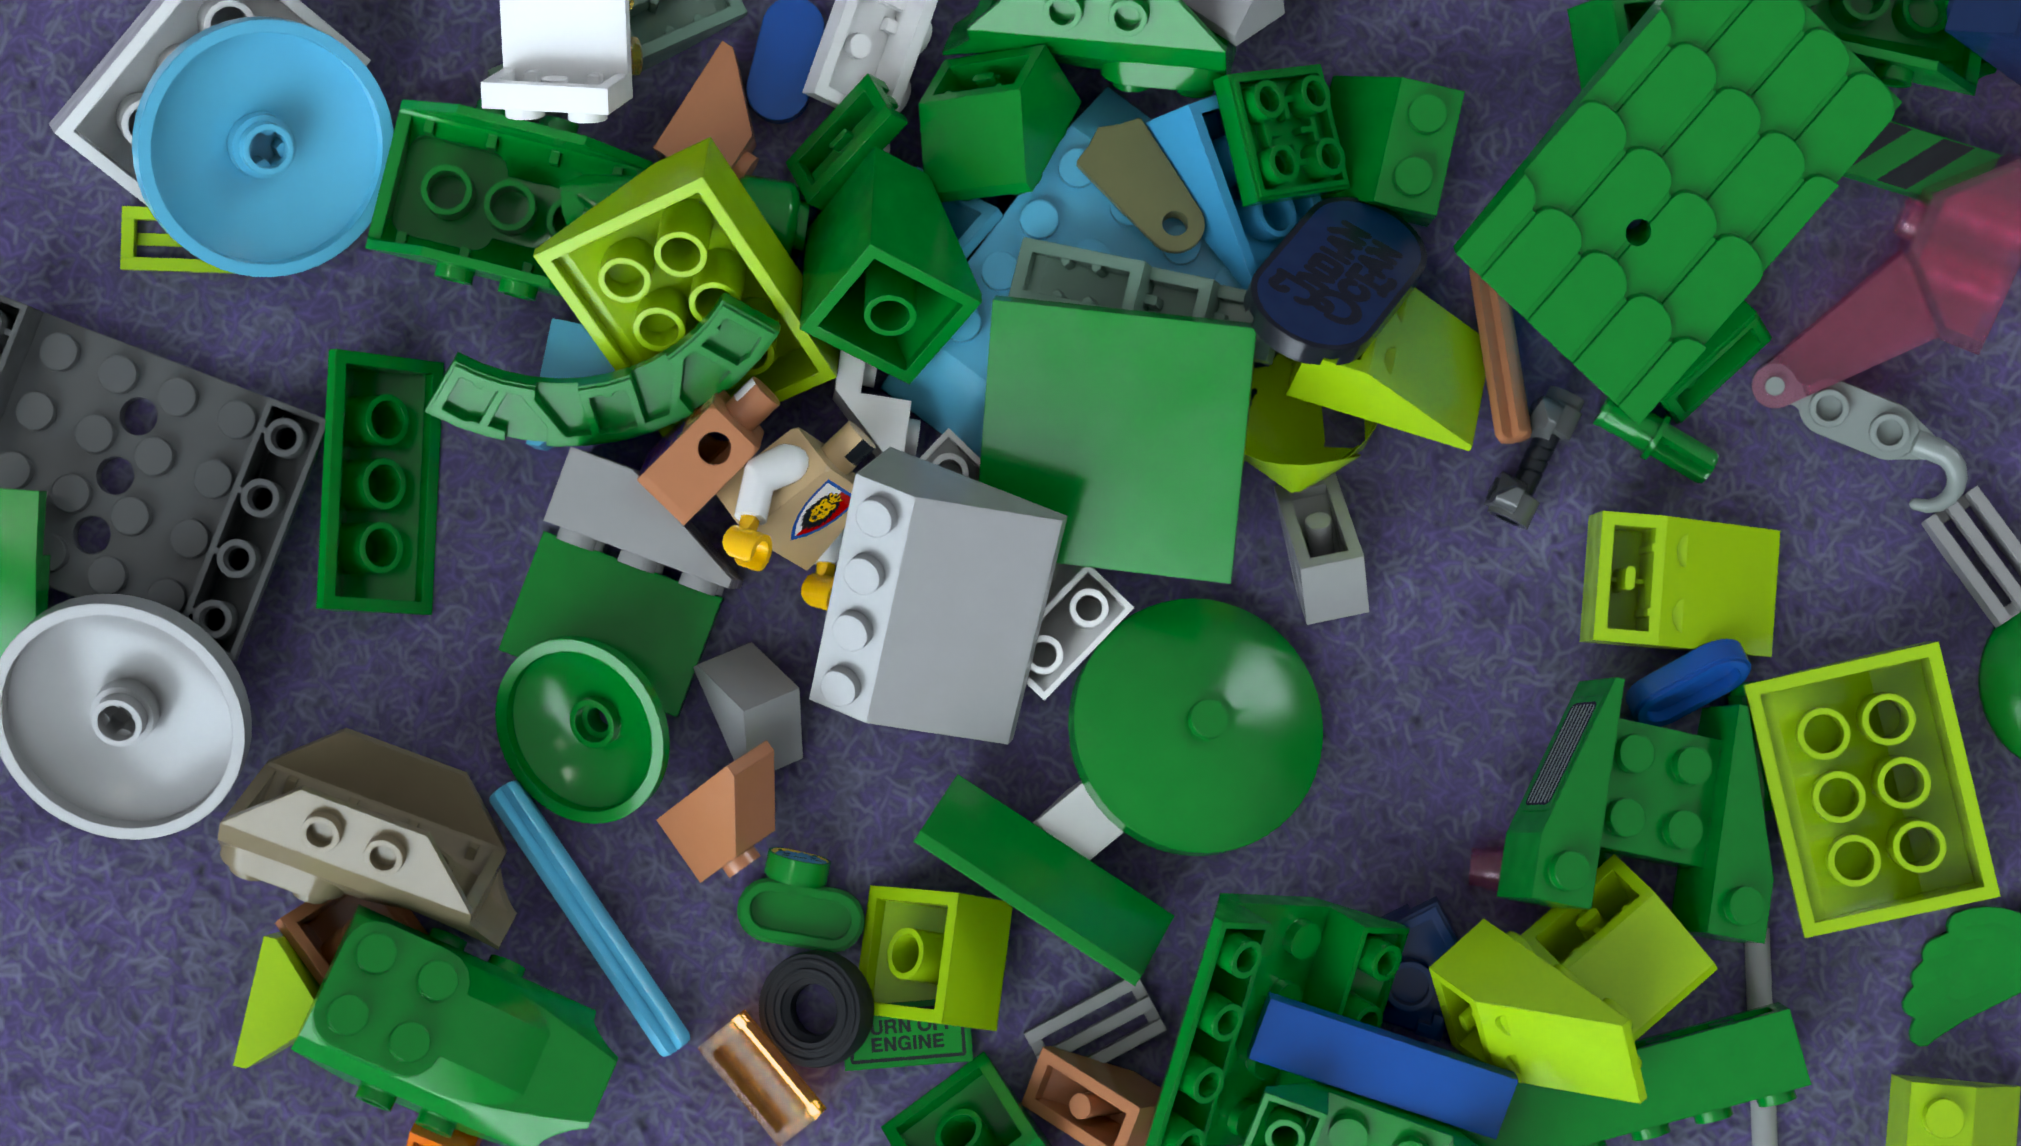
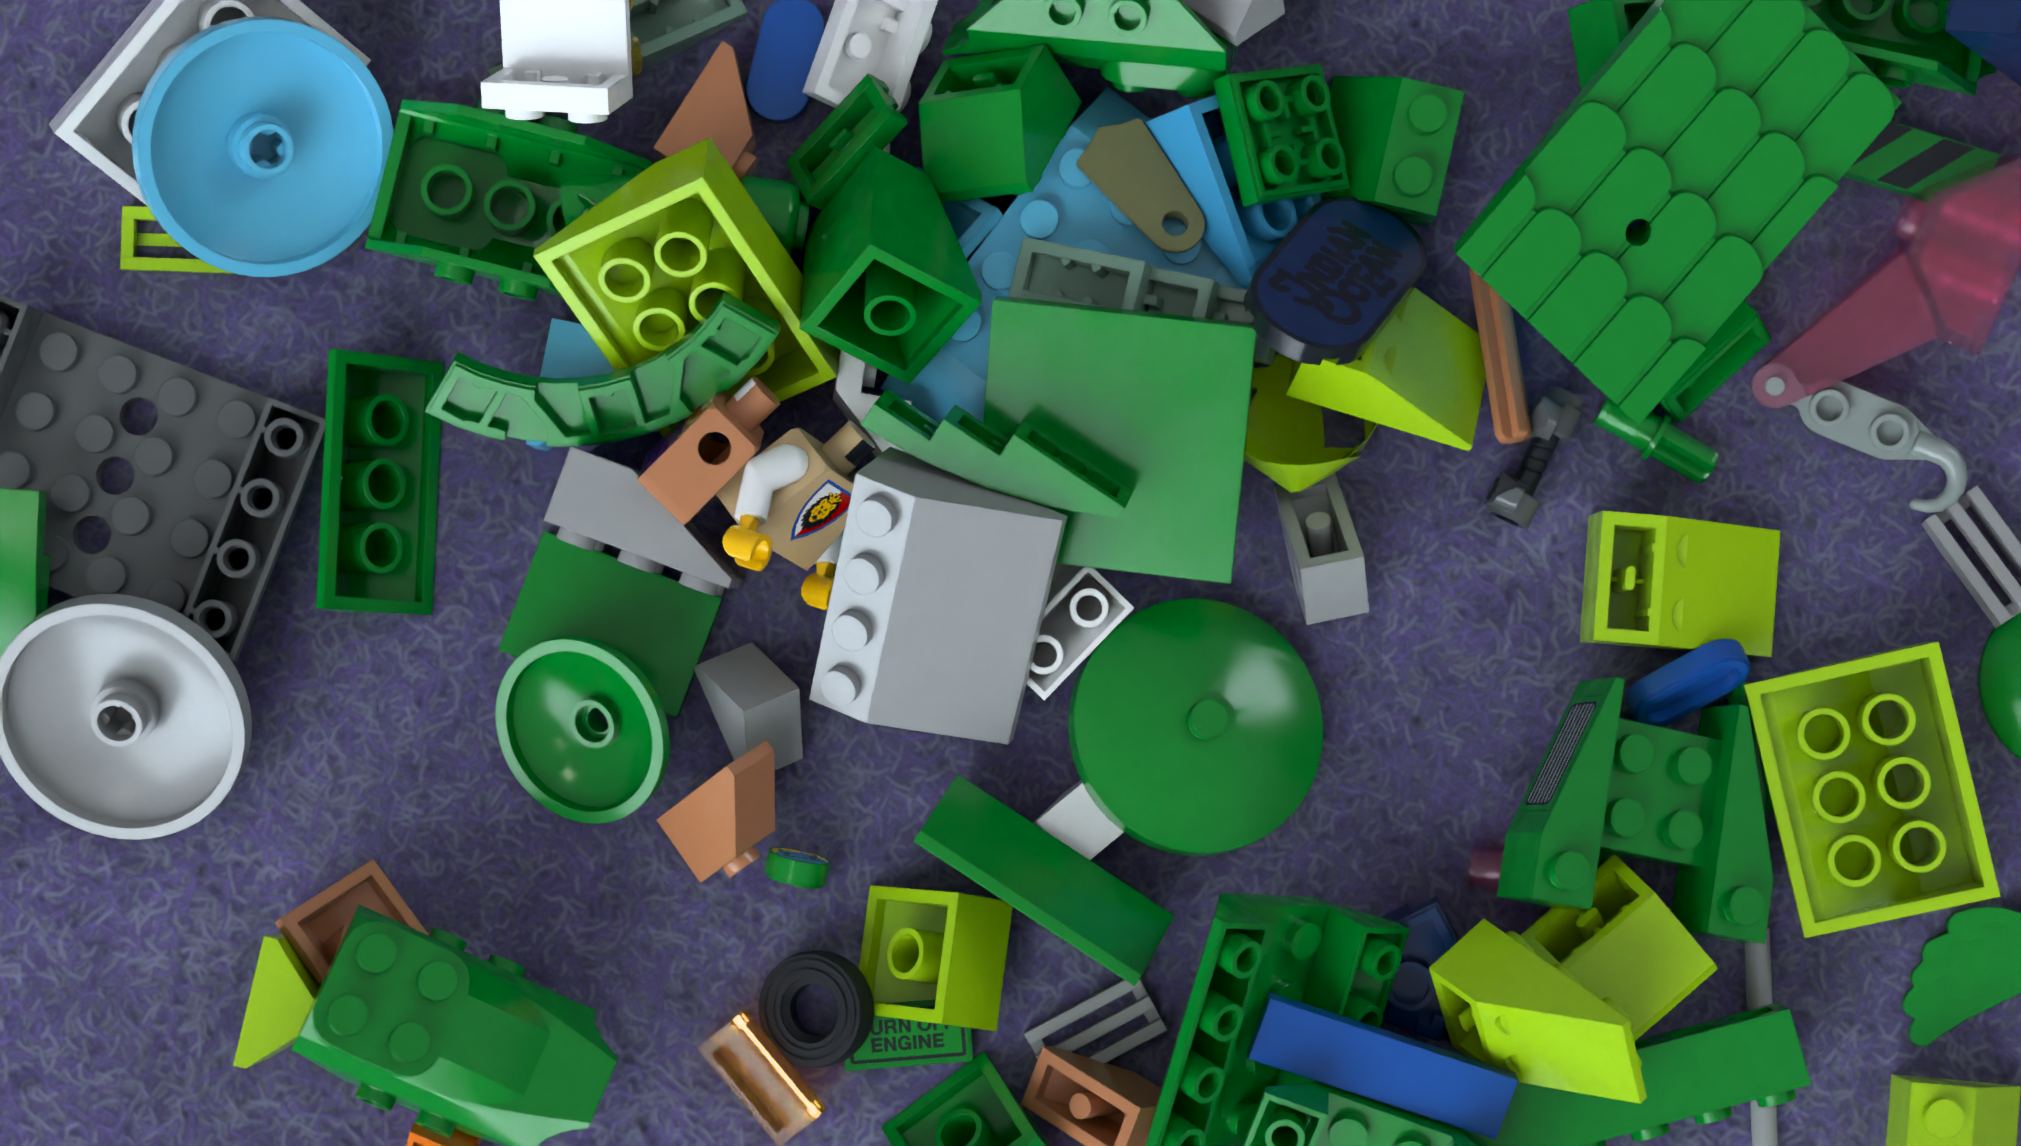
dark tan slope [217,728,517,950] -> none
medium azure axle [489,780,690,1057] -> none
green tile [737,877,865,953] -> none
none -> green slope [860,389,1133,519]

